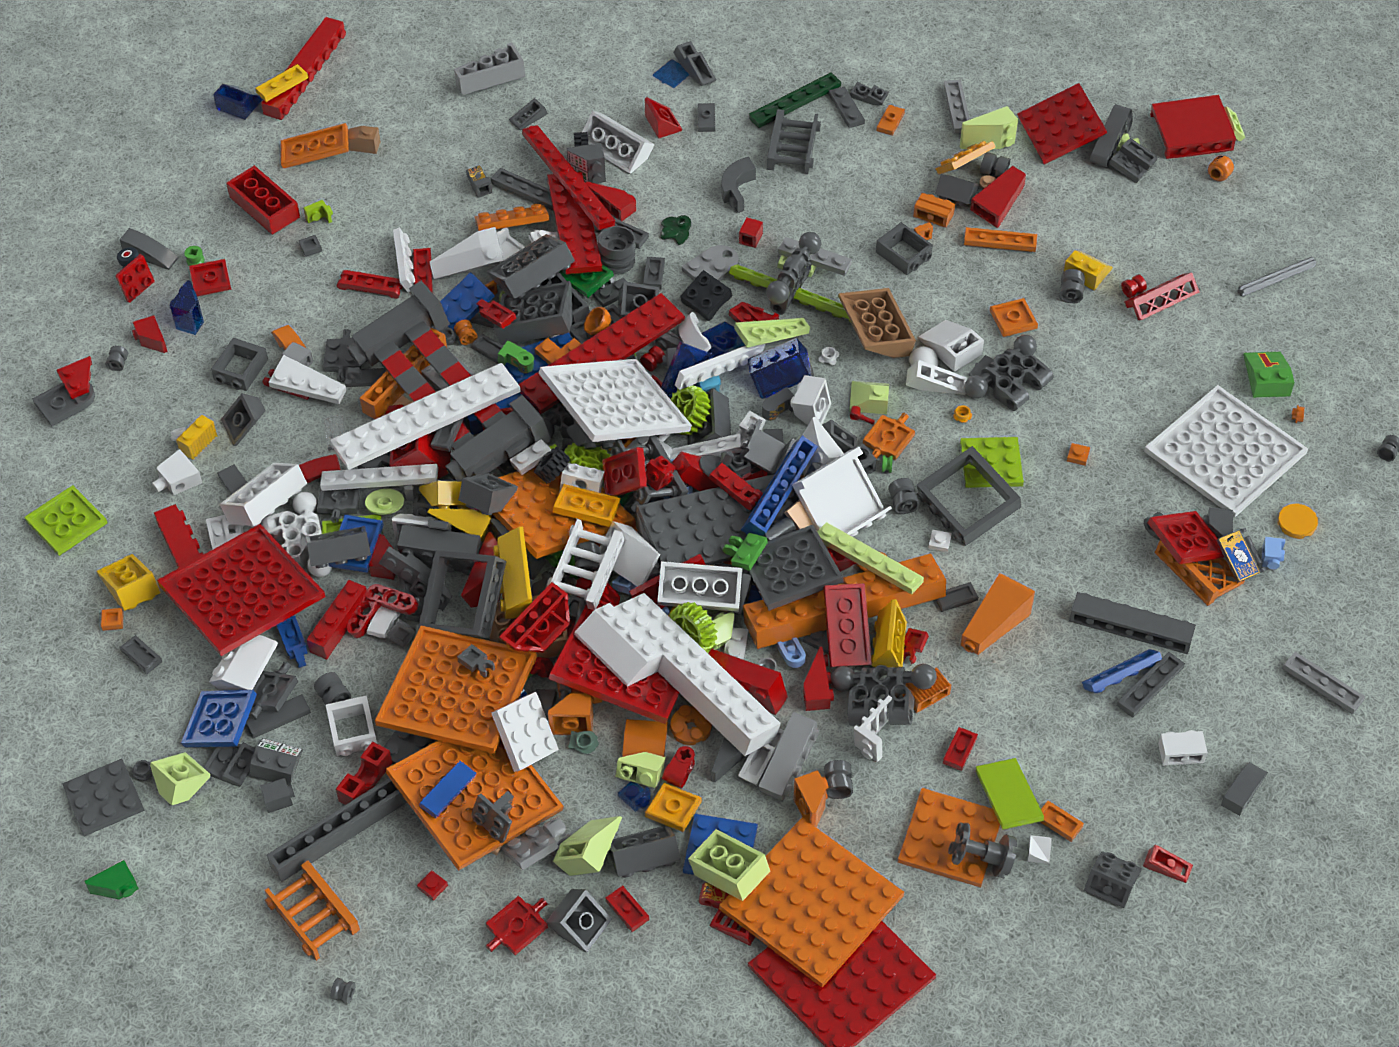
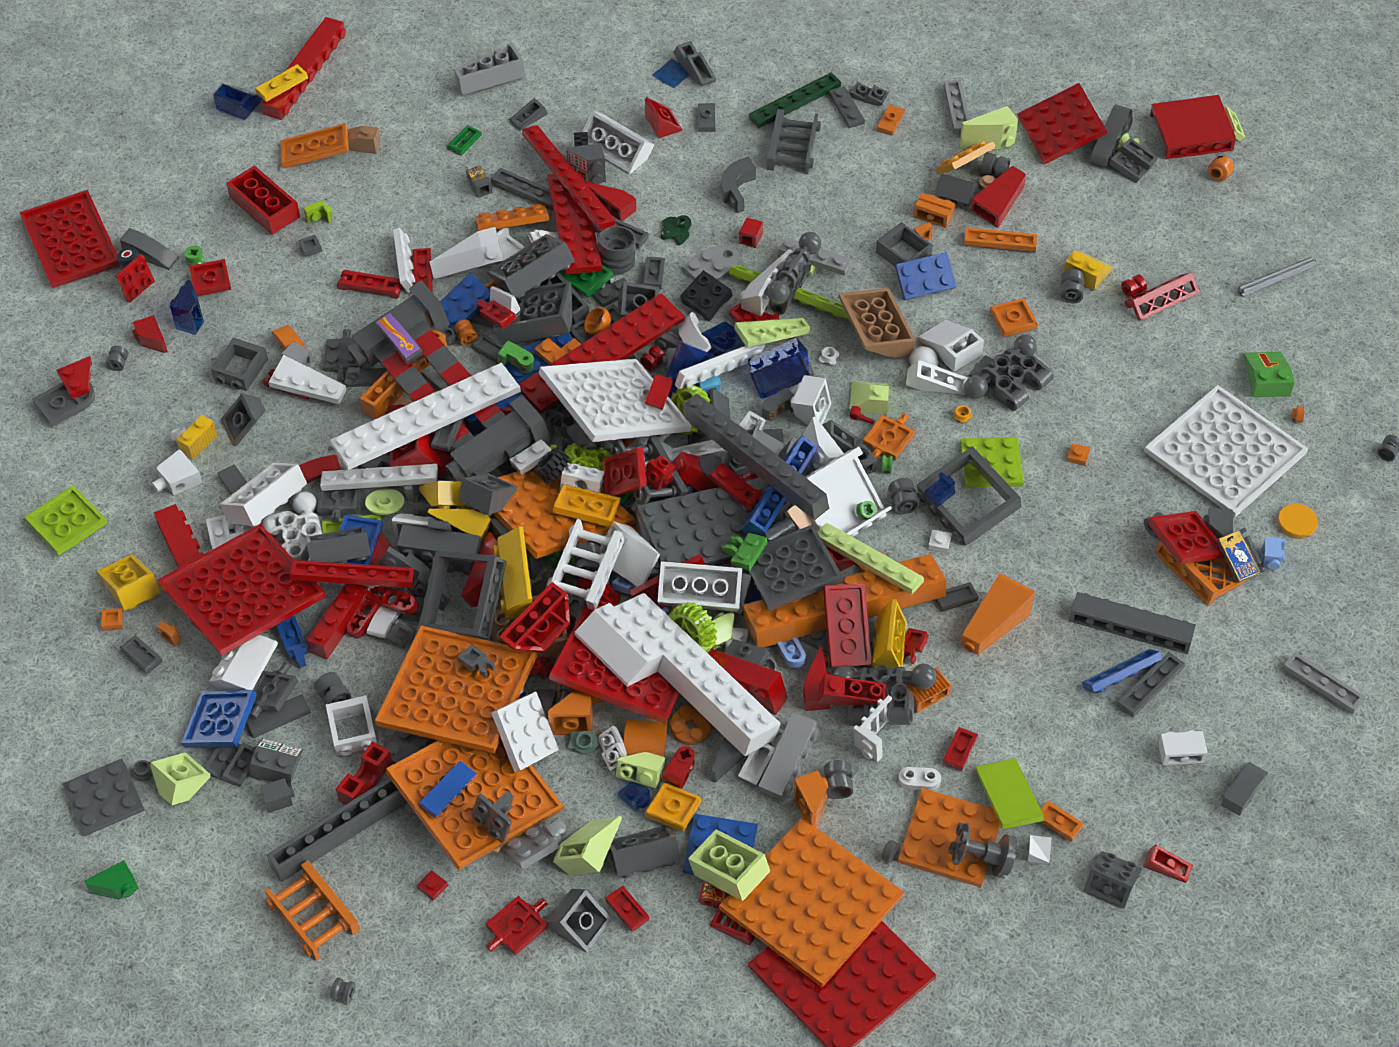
none -> red plate [20,190,120,288]
none -> orange plate [157,621,181,647]
none -> red plate [290,560,414,588]
none -> slope [374,311,423,365]
none -> green tile [447,125,482,156]
none -> white slope [489,286,520,314]
none -> white slope [597,726,627,772]
none -> red slope [645,374,673,410]
none -> dark grey brick [682,394,830,520]
none -> dark grey plate [724,639,769,666]
none -> white wedge [739,249,792,316]
none -> red slope [818,674,886,706]
none -> bright green bush [856,501,876,519]
none -> dark grey tile [882,840,899,863]
none -> plate [895,252,957,300]
none -> white plate [898,767,941,790]
none -> clear blue bracket [924,472,956,507]

